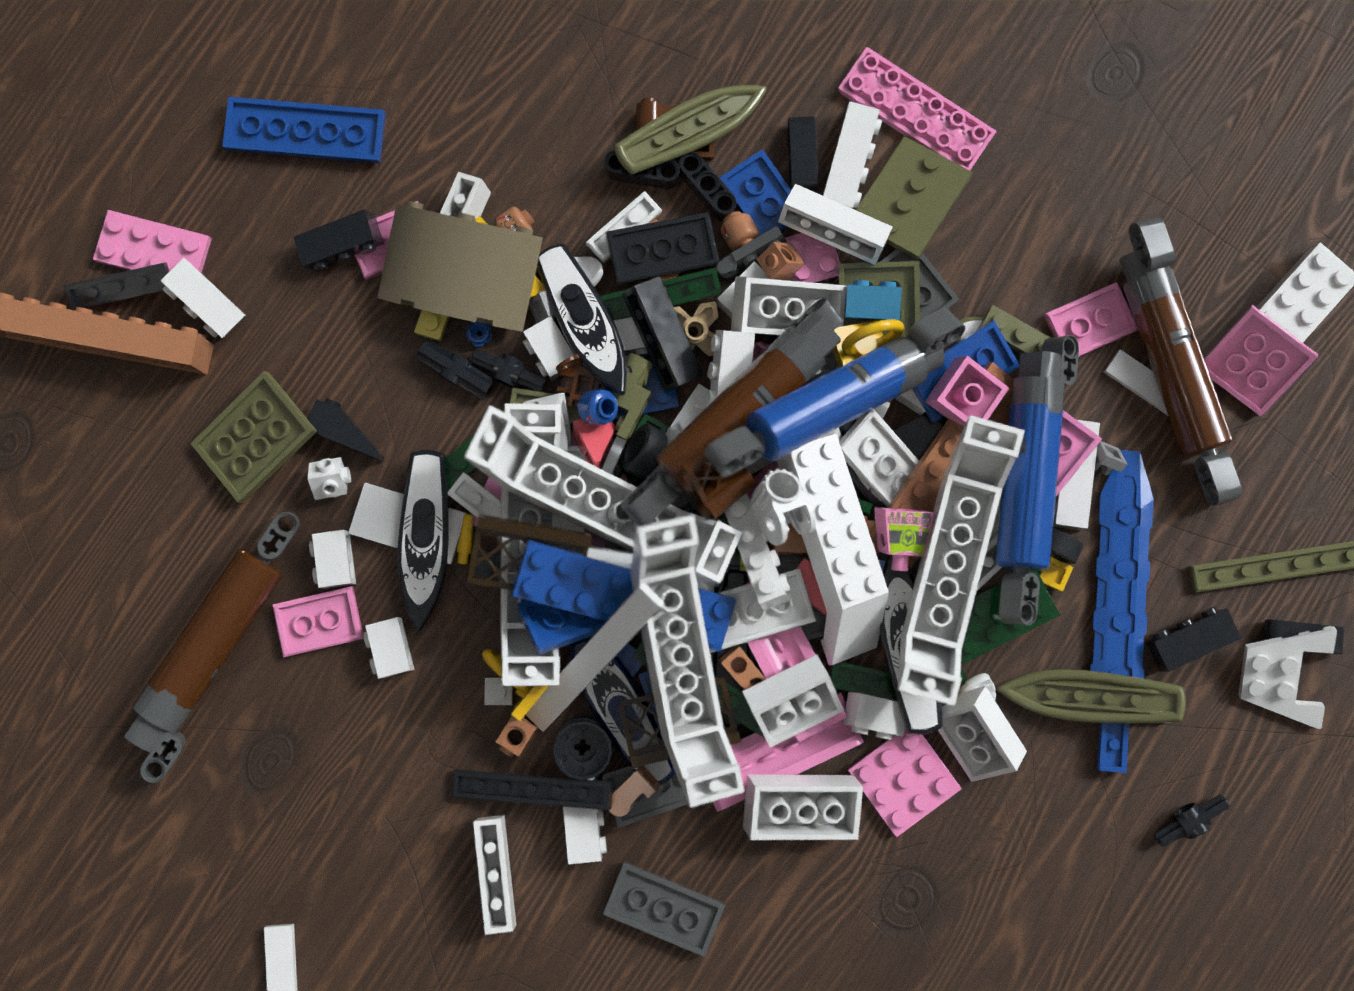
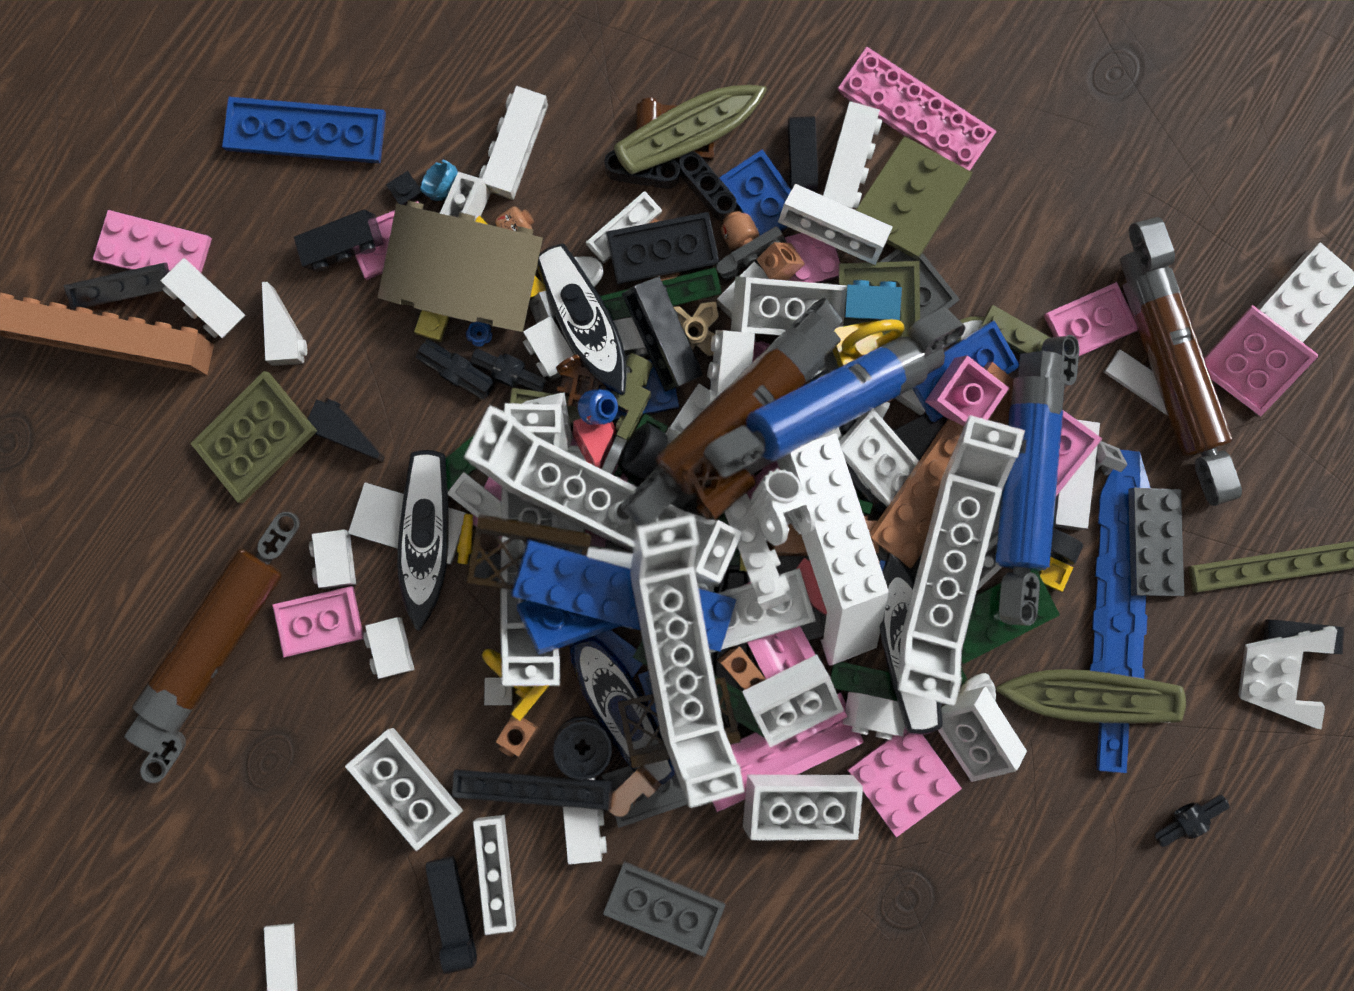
white brick [308,457,351,500] -> none
white tile [525,583,664,732] -> none
torso [875,507,934,571] -> none
black brick [1146,606,1242,672] -> none
none -> white slope [262,282,307,366]
none -> white brick [345,728,463,851]
none -> black plate [386,171,424,206]
none -> dark azure hair [420,160,458,201]
none -> black beam [426,856,477,975]
none -> white brick [479,86,548,200]
none -> dark grey plate [1128,488,1184,596]

